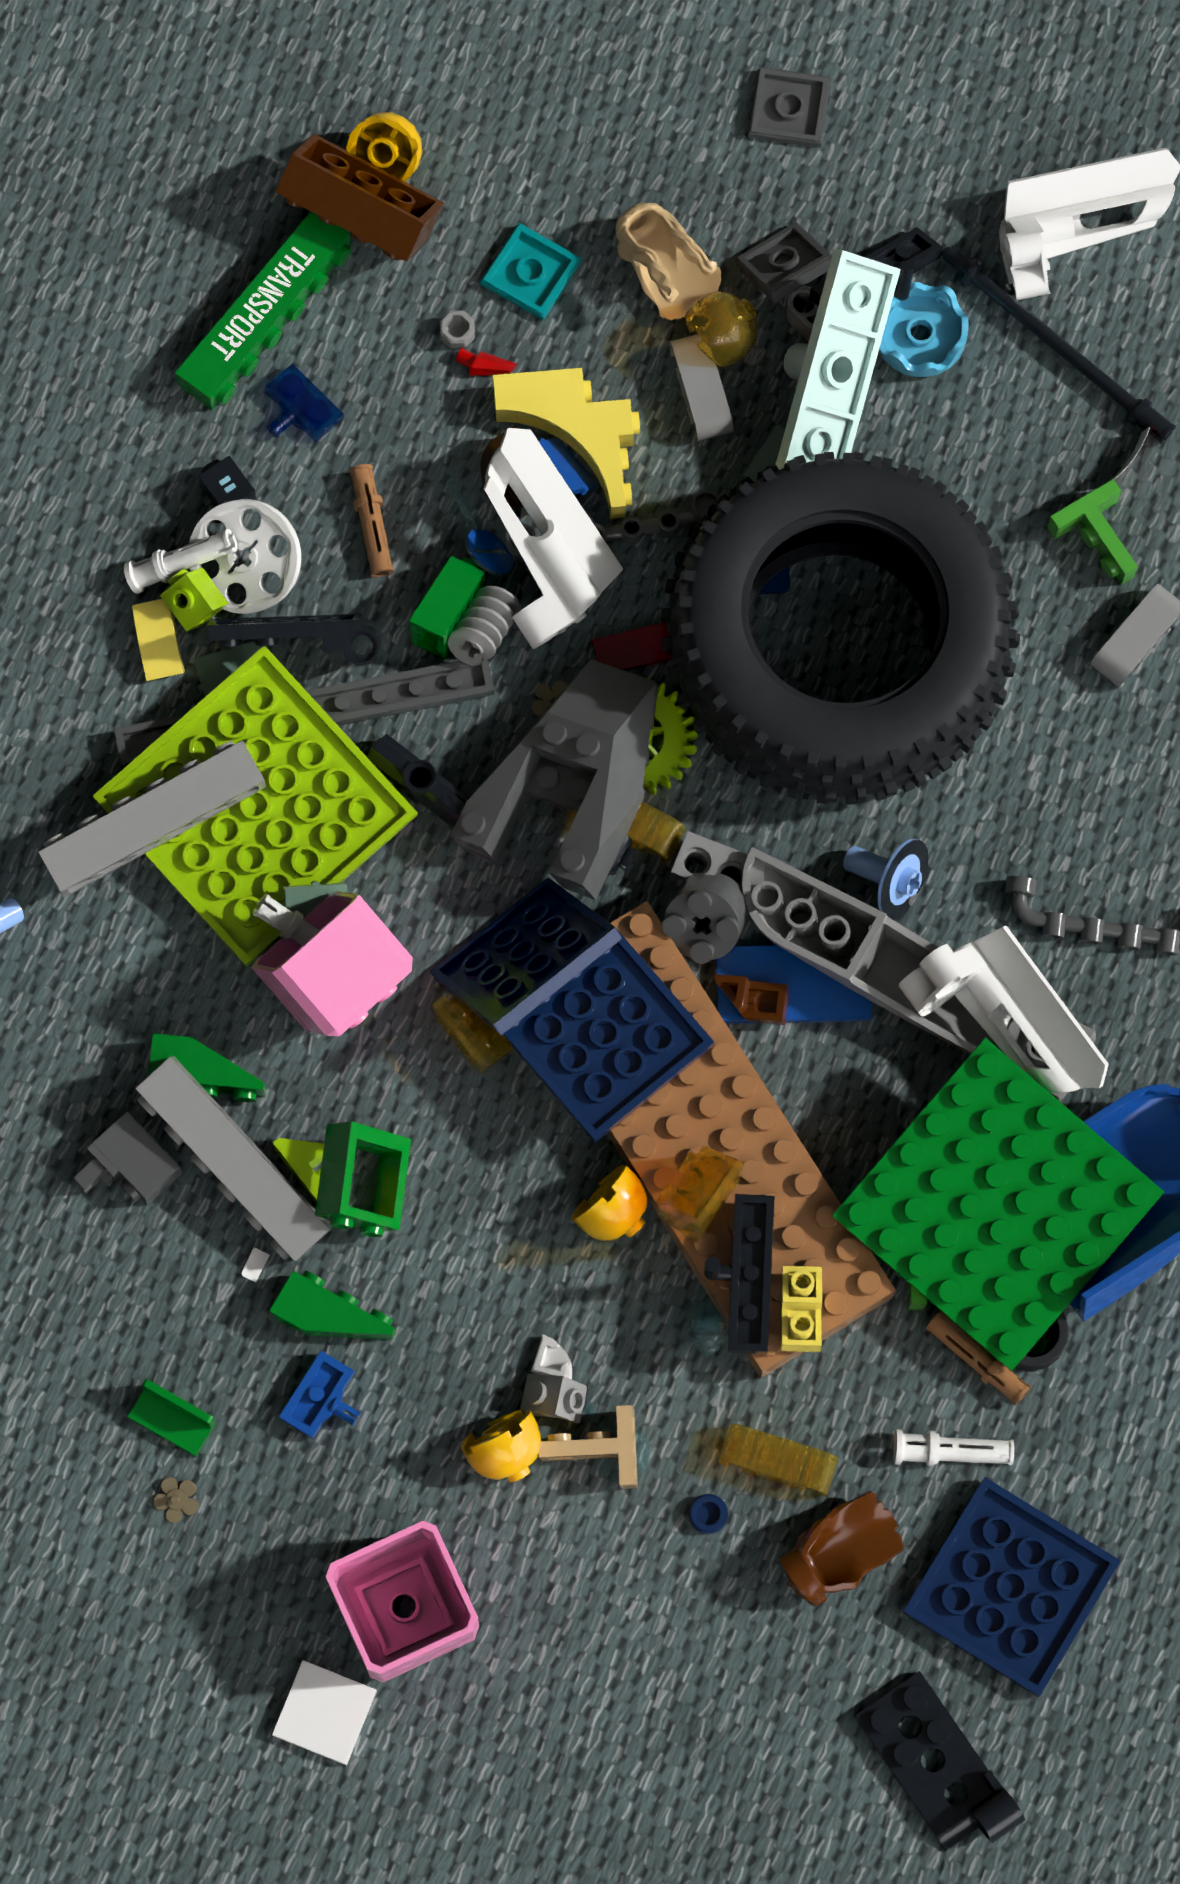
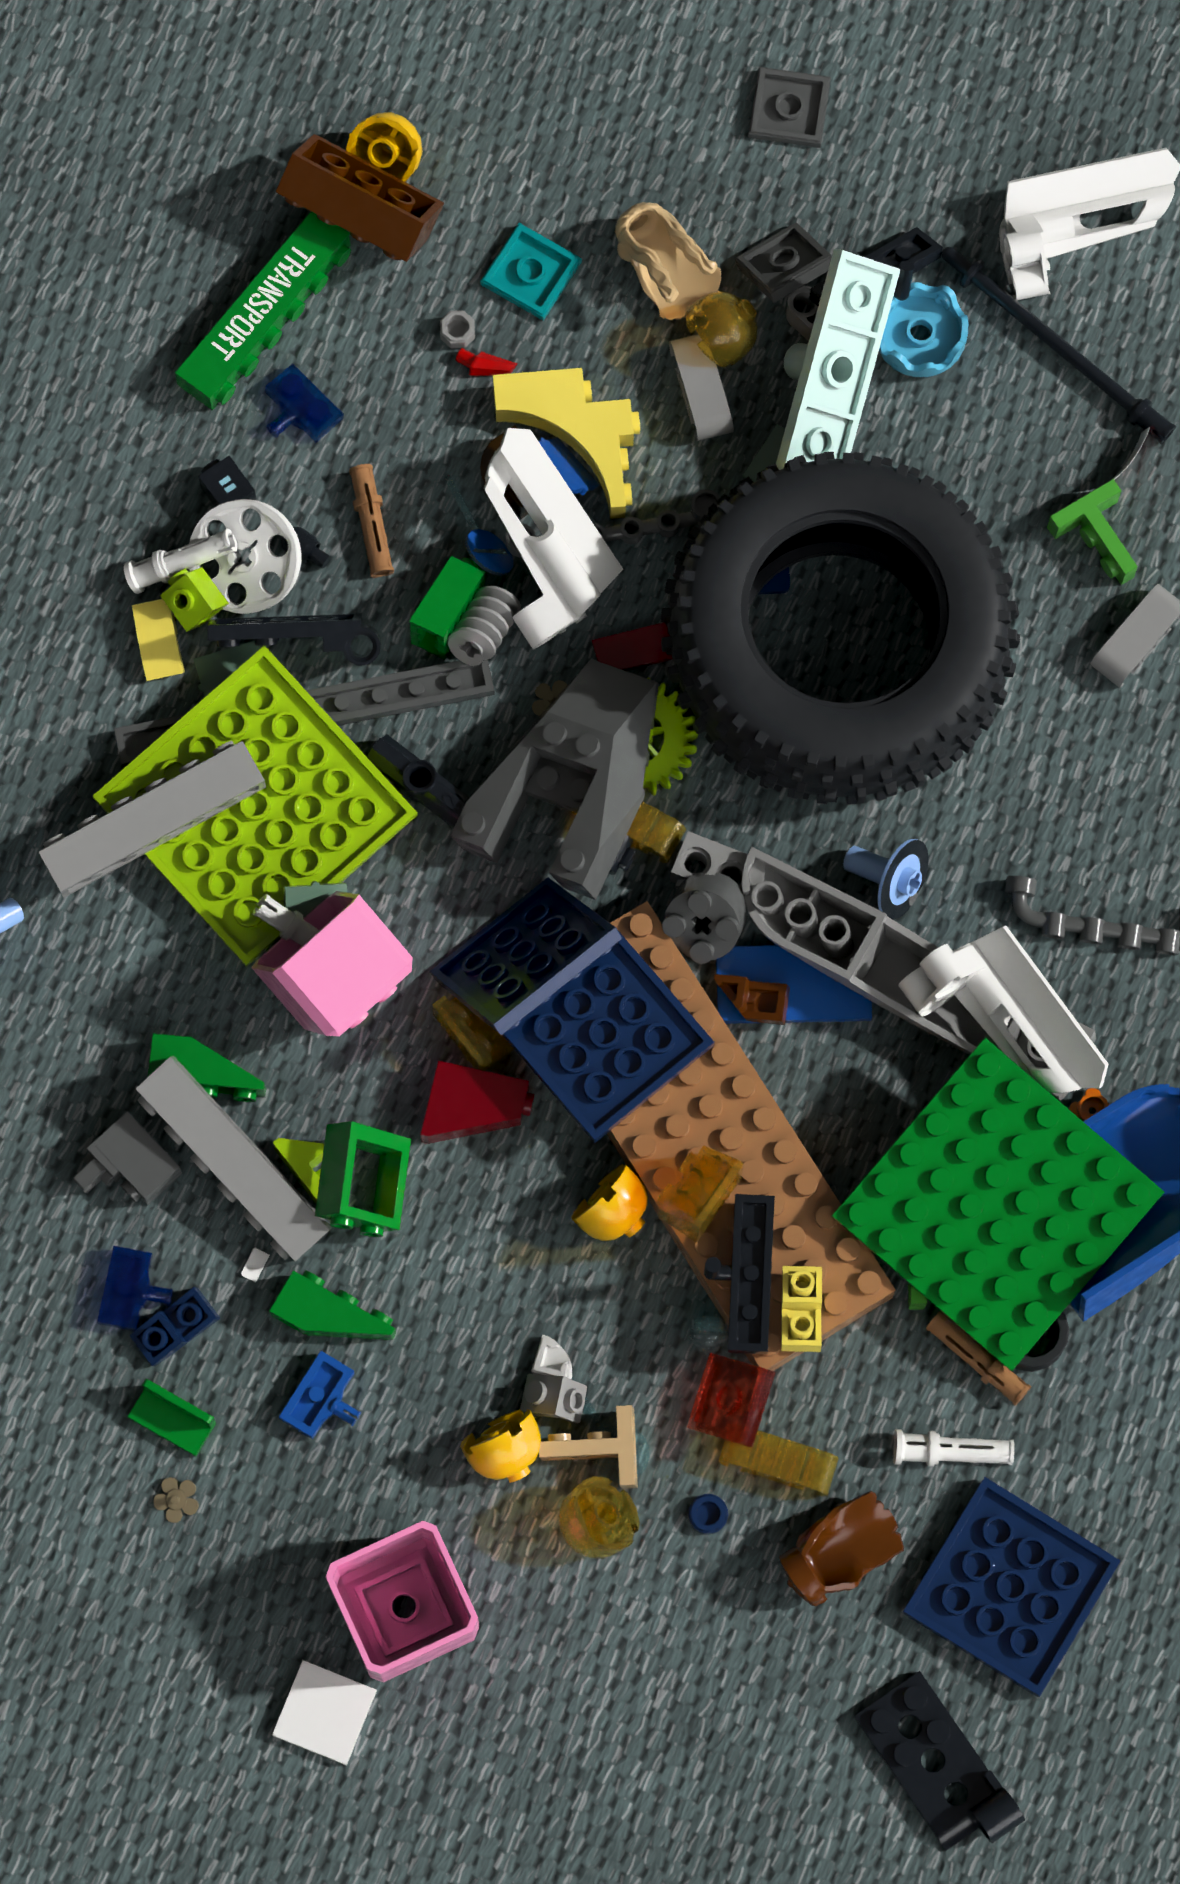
none -> clear blue plate [97,1246,173,1331]
none -> dark blue slope [129,1287,220,1366]
none -> black cylinder [281,527,331,569]
none -> dark red slope [420,1061,535,1144]
none -> clear yellow cylinder [558,1476,640,1559]
none -> clear red tile [686,1352,776,1448]
none -> orange plate [1069,1088,1110,1121]

